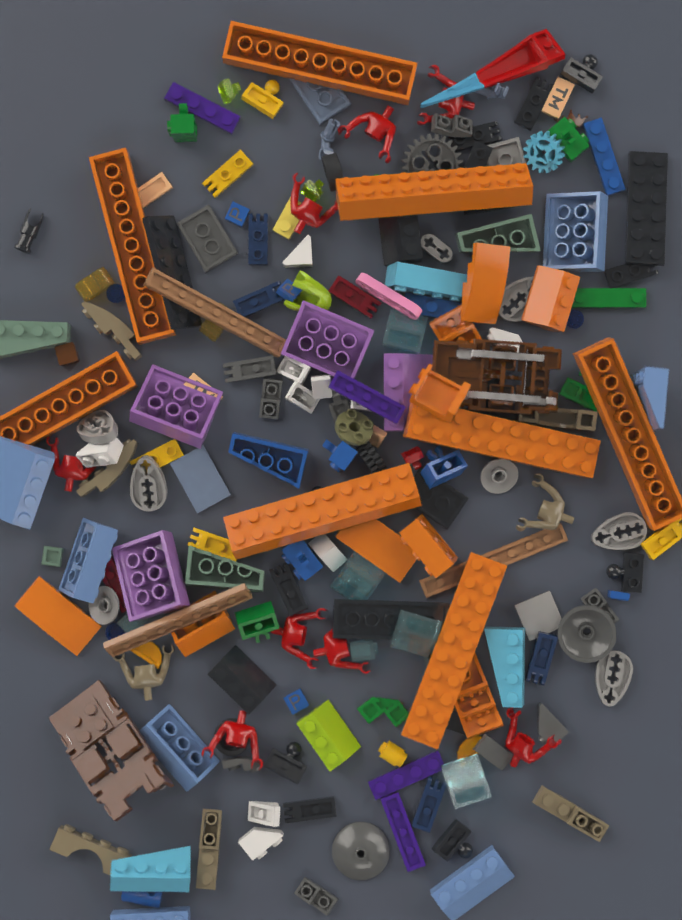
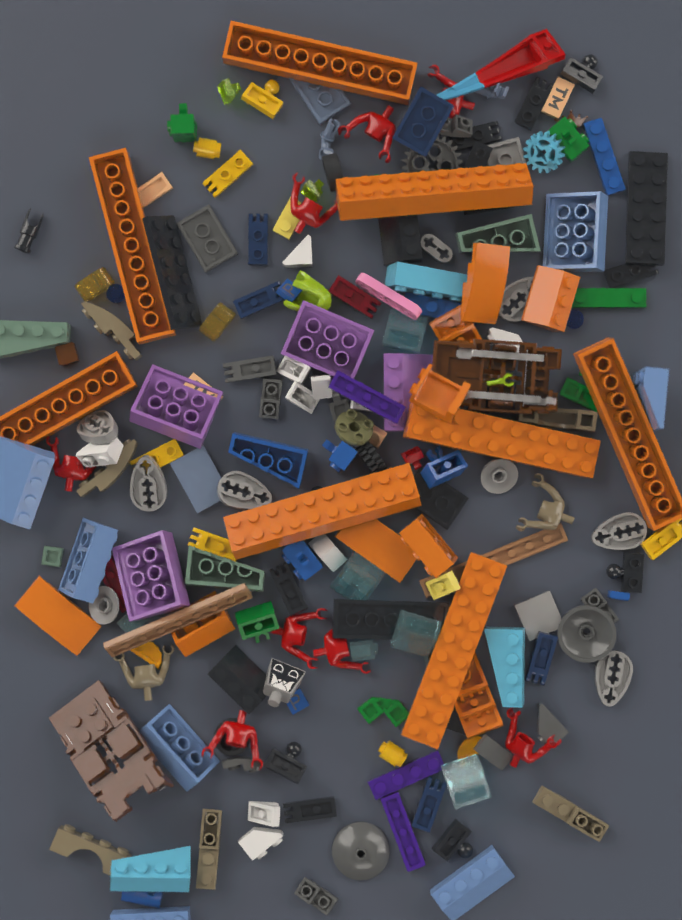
clear blue plate [105,623,125,640] -> none
medium nougat tile [143,267,286,358] -> none
dark purple plate [164,82,241,134] -> none
blue tile [225,202,250,227] -> none
lime slope [296,699,361,771] -> none
none -> yellow brick [193,137,222,159]
none -> light grey piece [217,471,272,510]
none -> torso [263,658,306,707]
none -> dark blue plate [392,86,454,157]
none -> light yellow plate [425,571,461,600]
none -> lime hand [487,373,514,386]

